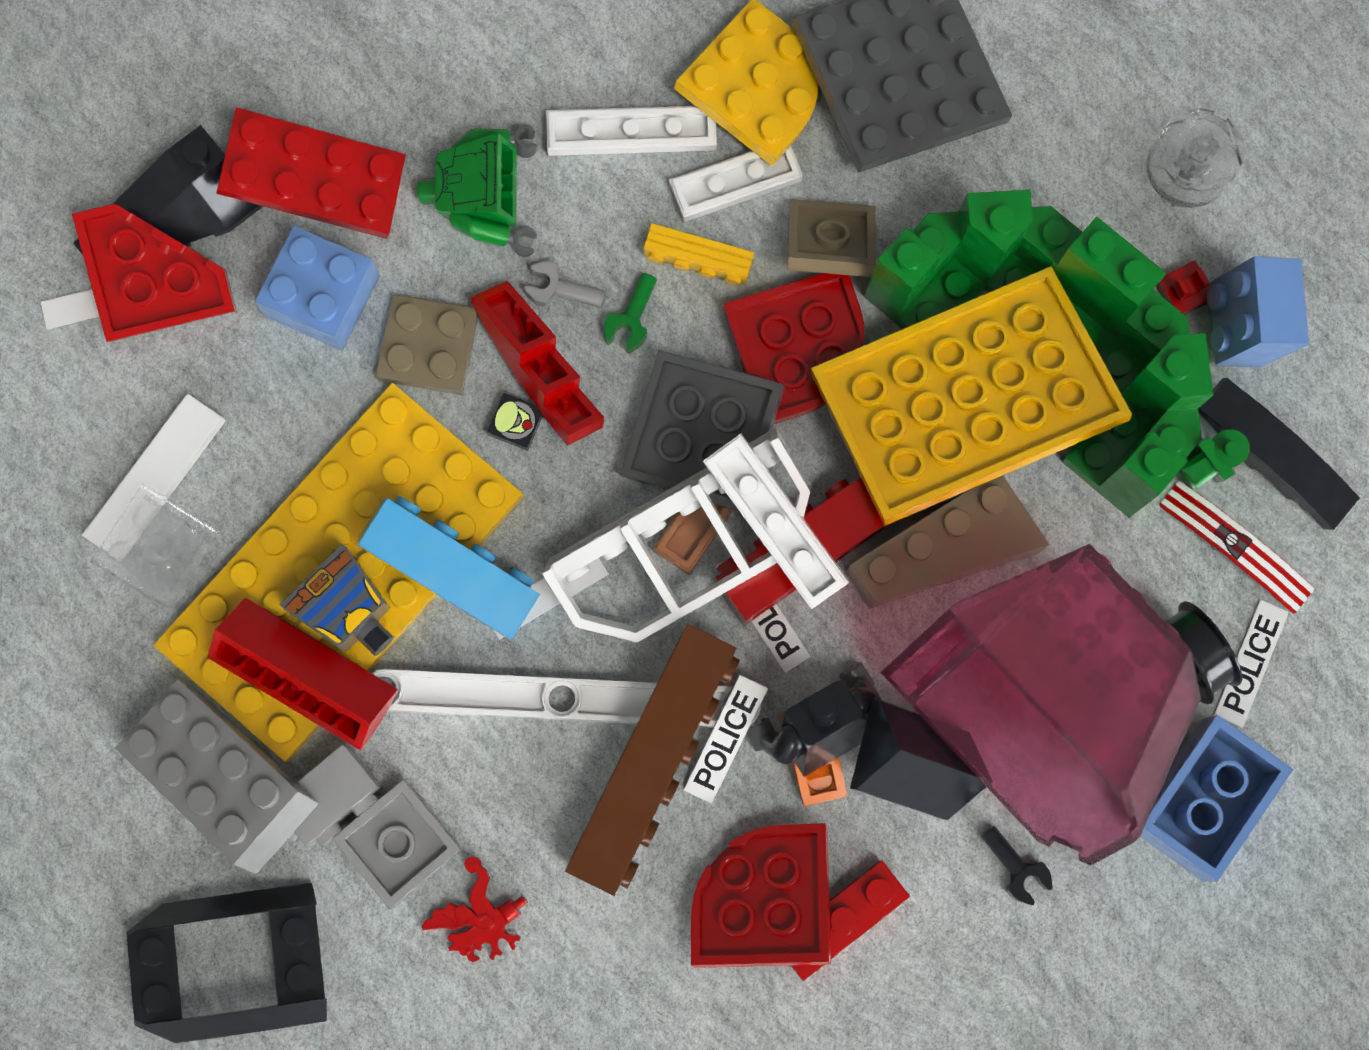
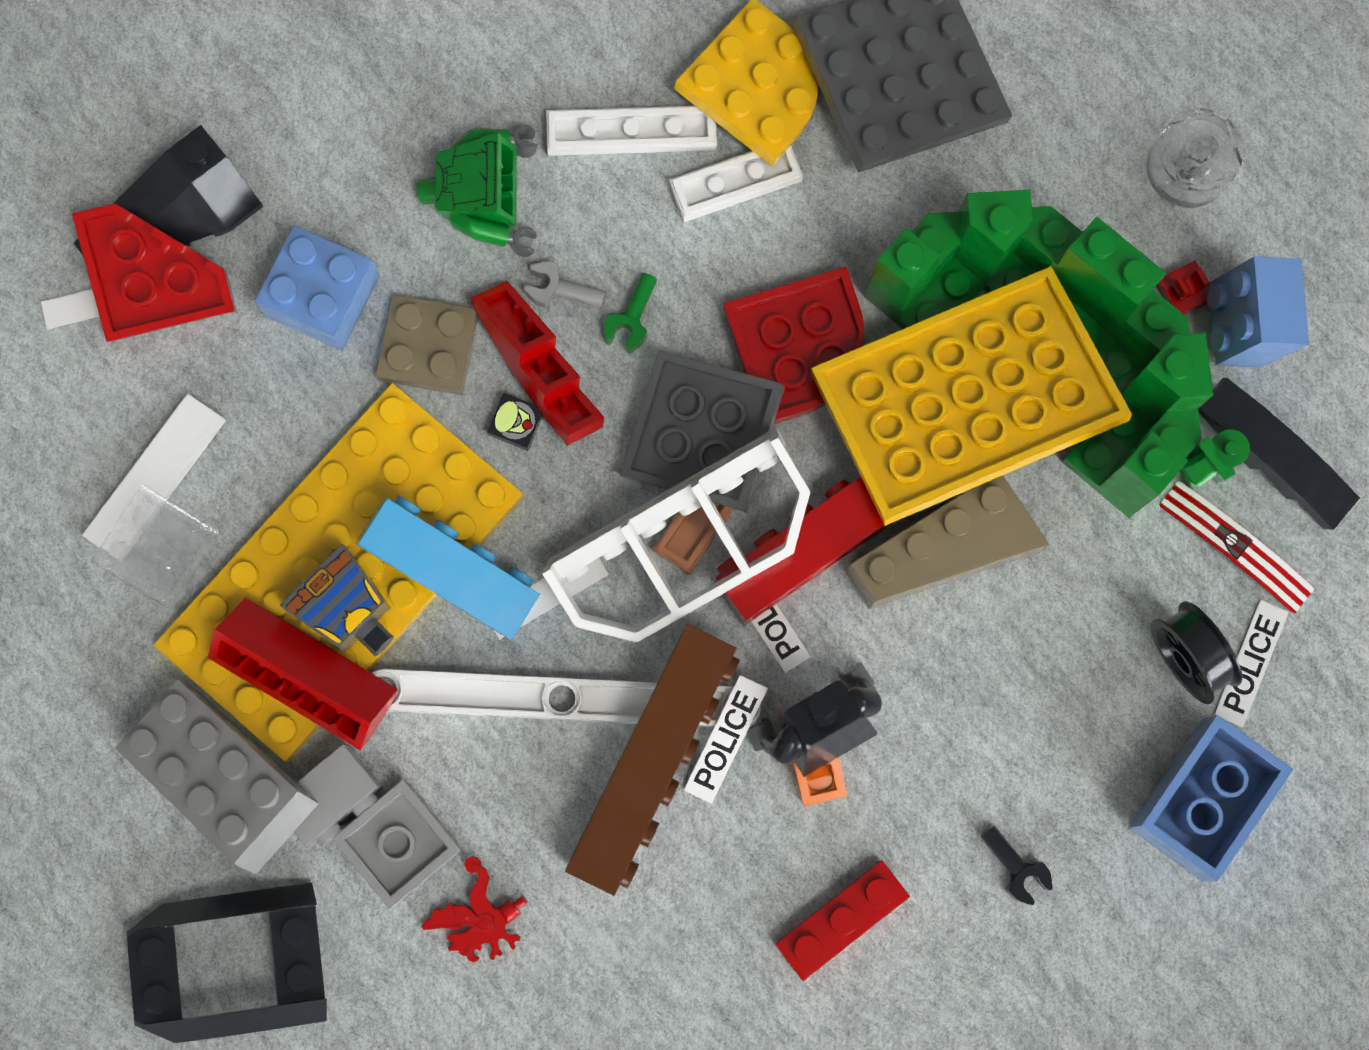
red plate [216,107,406,239] -> none
yellow piece [644,223,755,286] -> none
red plate [691,823,831,968] -> none
white tile [703,433,849,609] -> none
dark tan plate [787,199,876,277] -> none
black slope [850,698,992,820] -> none
clear pink windscreen [880,544,1201,866] -> none

